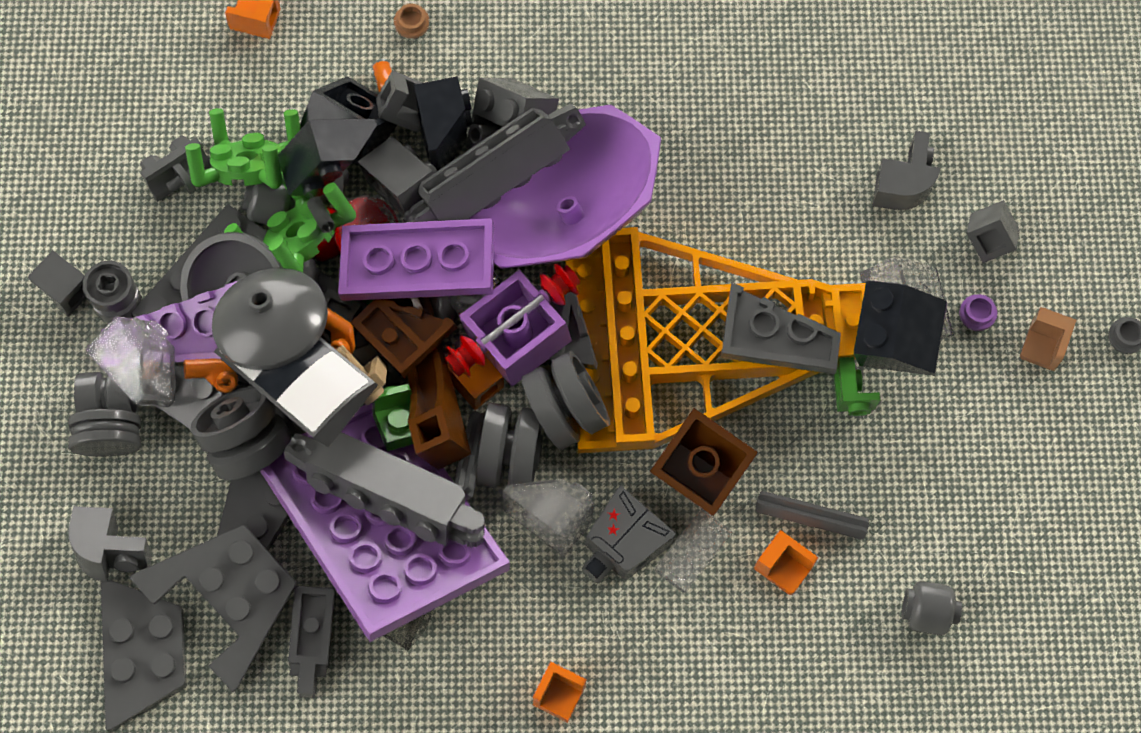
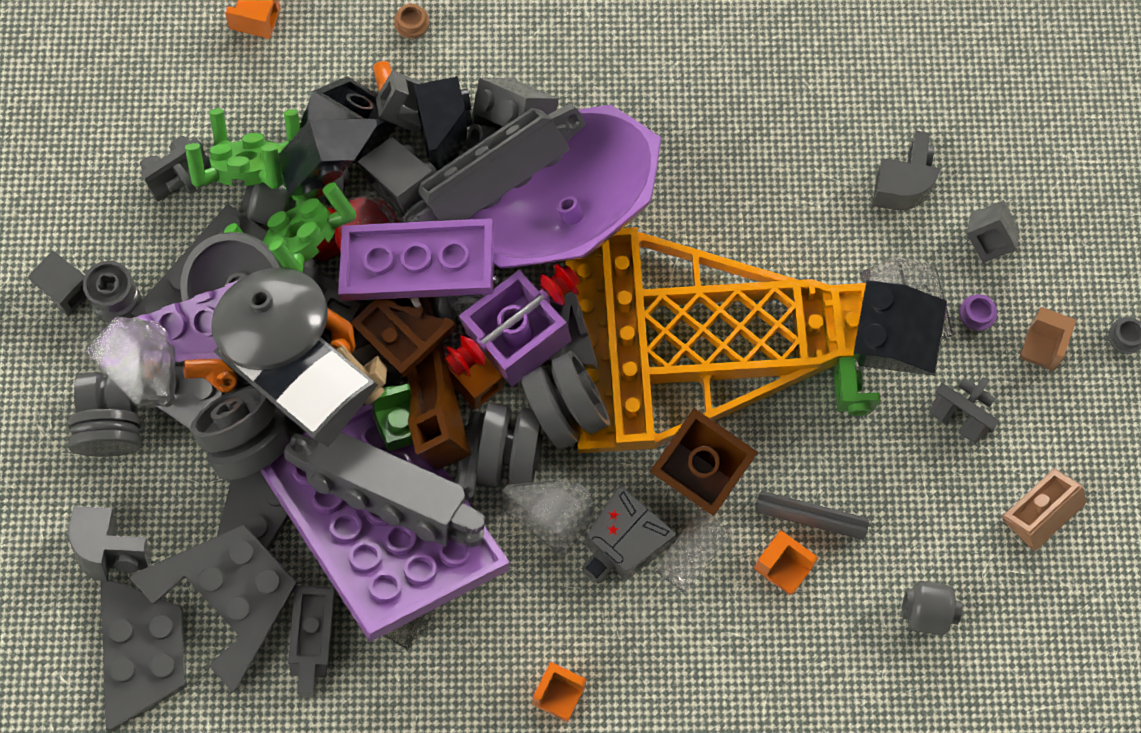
dark grey piece [307,193,335,237] -> none
dark grey wing [721,282,841,374] -> none
none -> dark grey hips [929,377,999,444]
none -> medium nougat slope [1002,468,1087,551]

